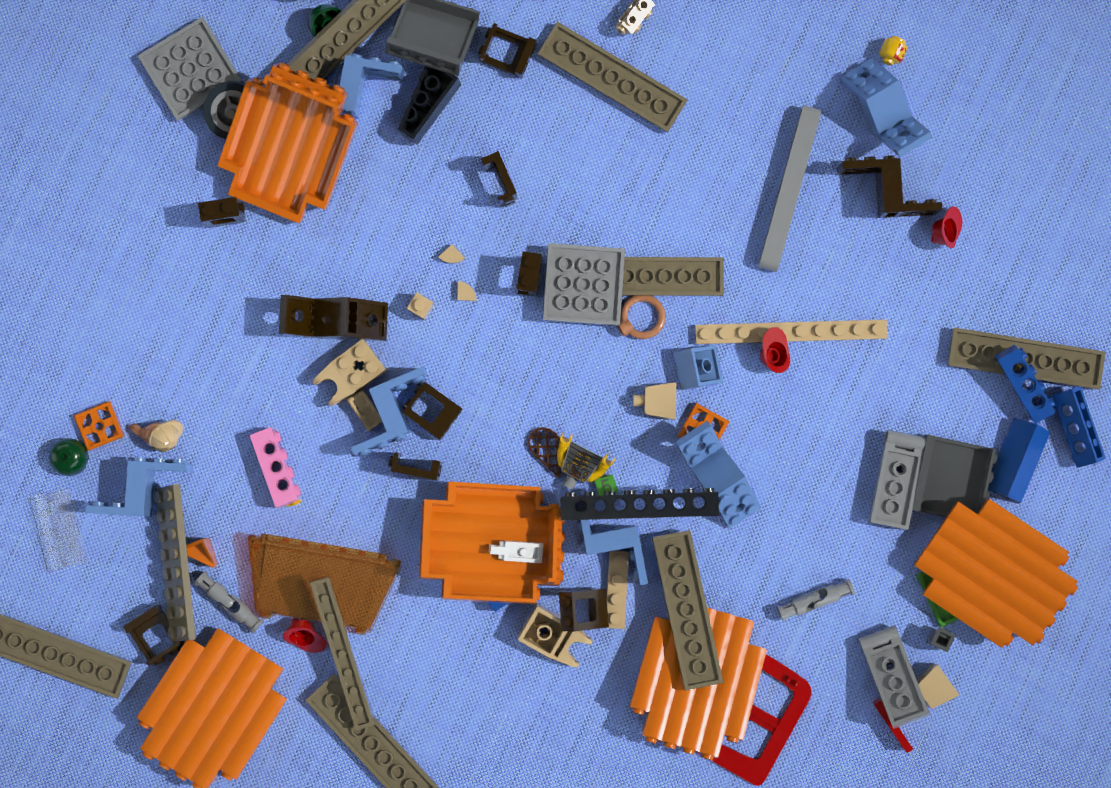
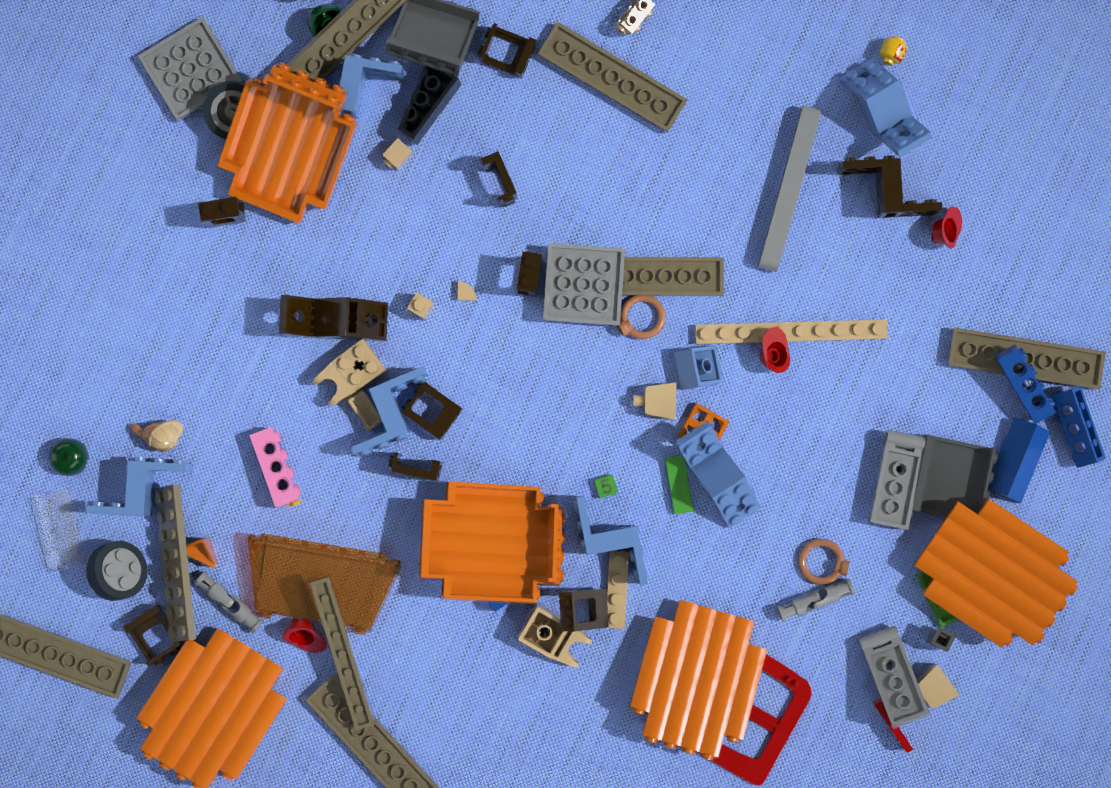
orange piece [74,401,125,451] -> none
tan tile [438,244,465,263] -> none
white hinge [488,540,544,563] -> none
reddish brown window [528,427,562,477] -> none
torso [557,431,616,490] -> none
black brick [560,488,719,520] -> none
dark tan plate [652,530,724,691] -> none
none -> wheel [86,541,148,601]
none -> tan brick [382,138,413,170]
none -> bright green tile [665,455,694,514]
none -> nougat piece [798,539,850,585]

